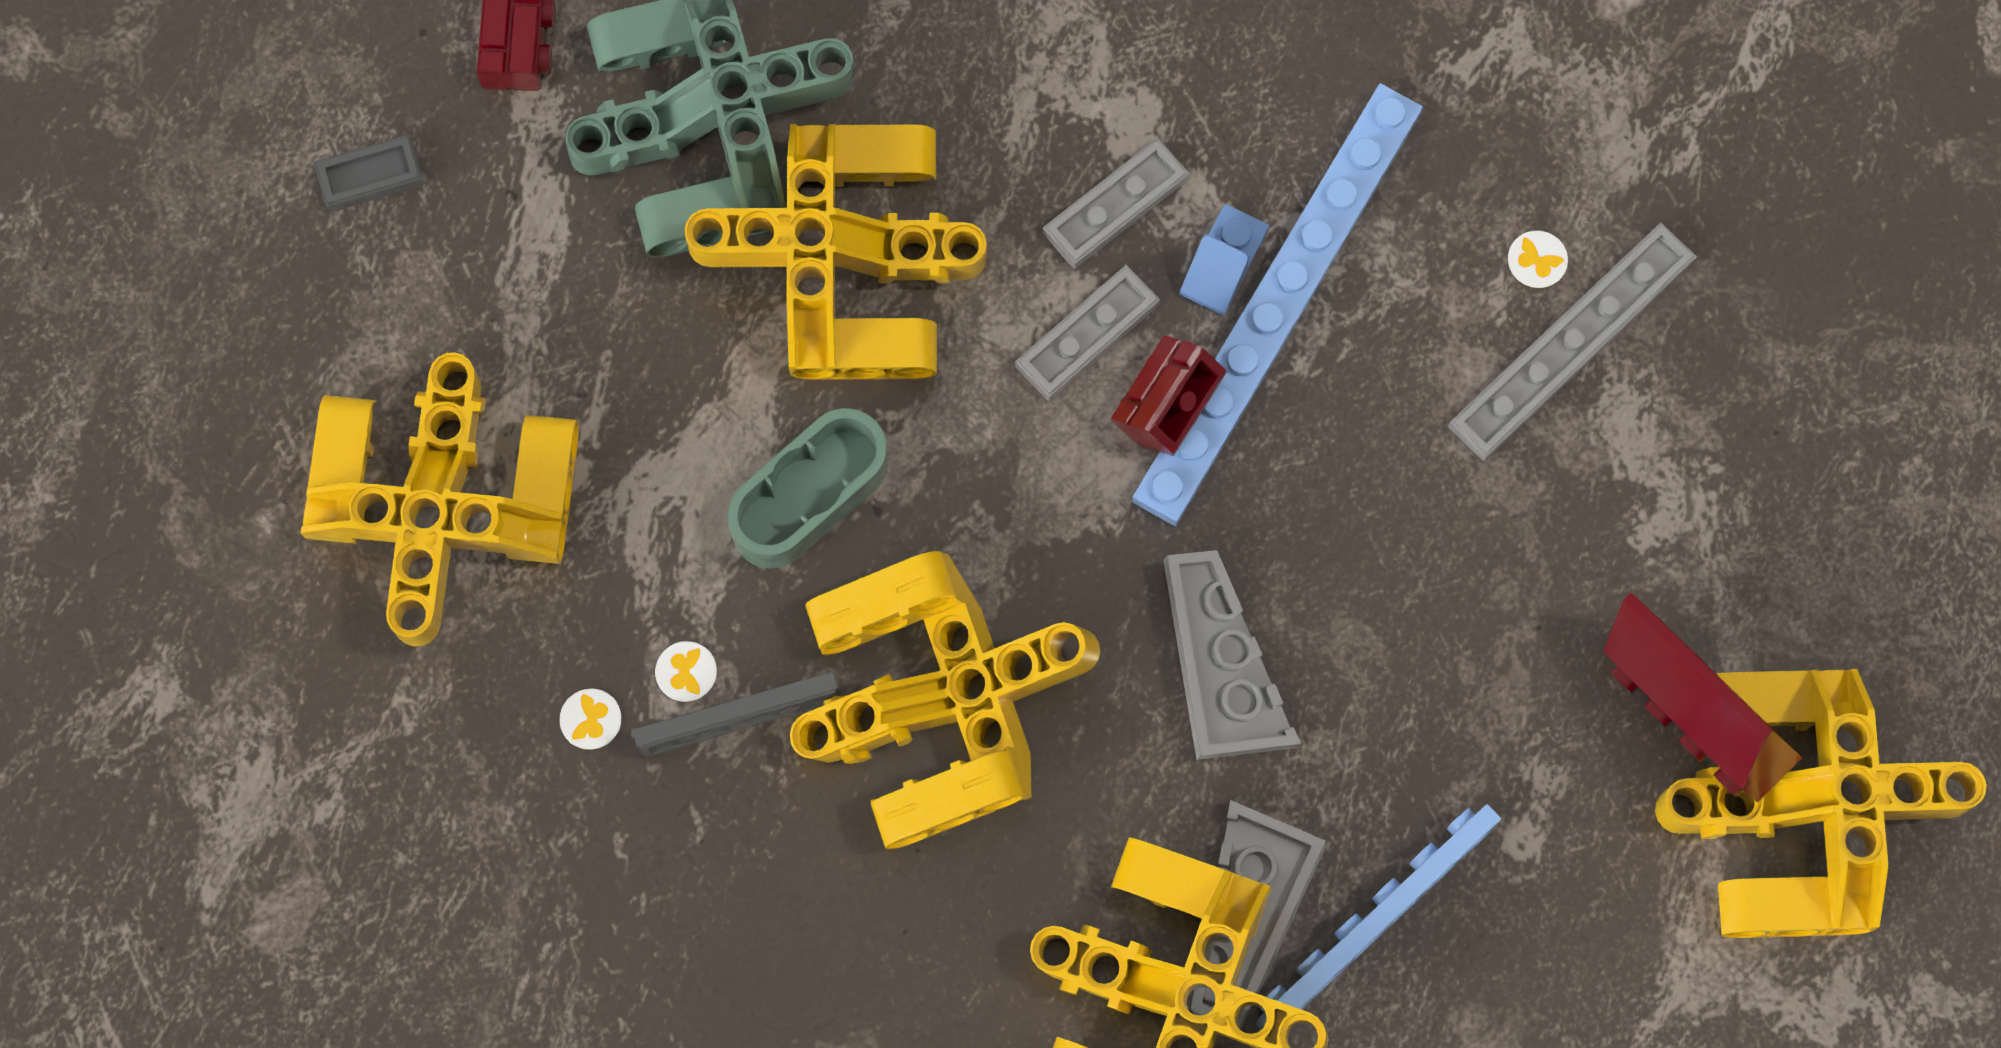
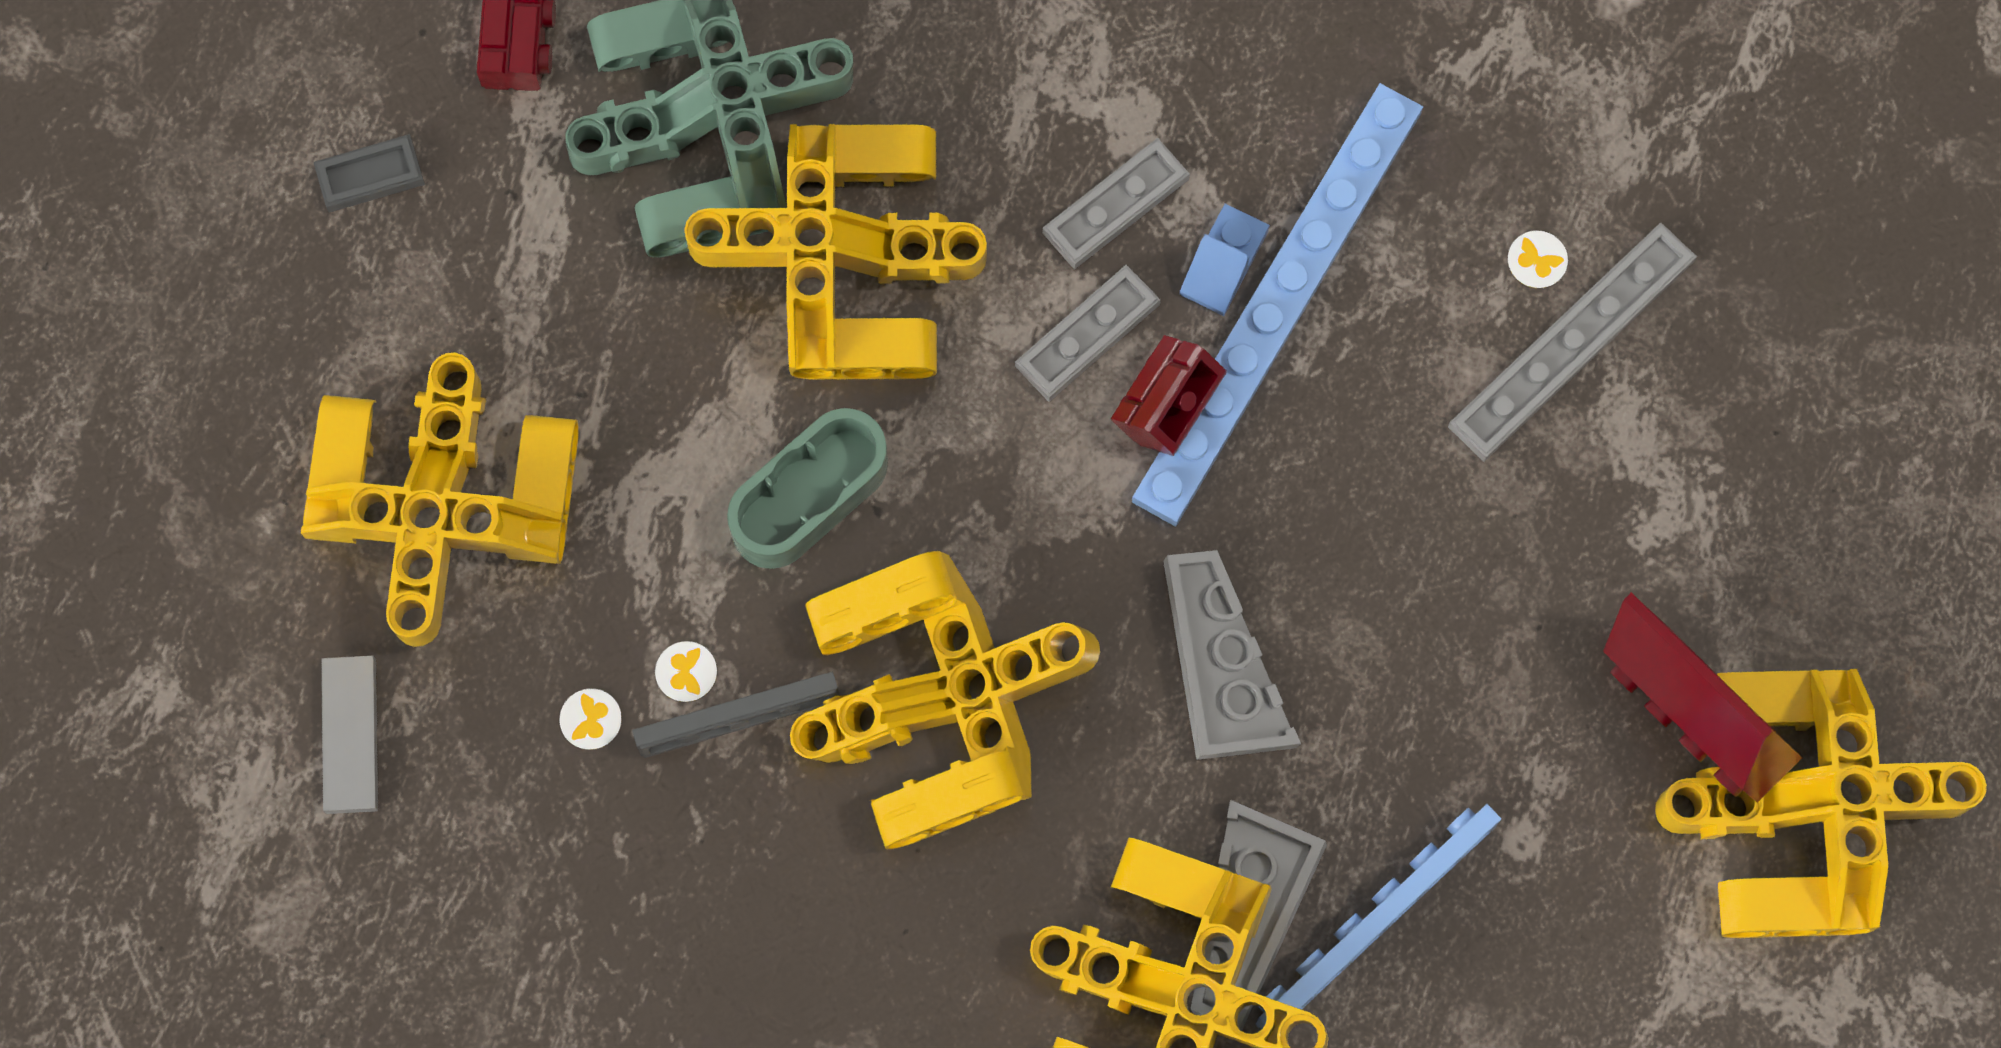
none -> light grey tile [322,656,378,814]

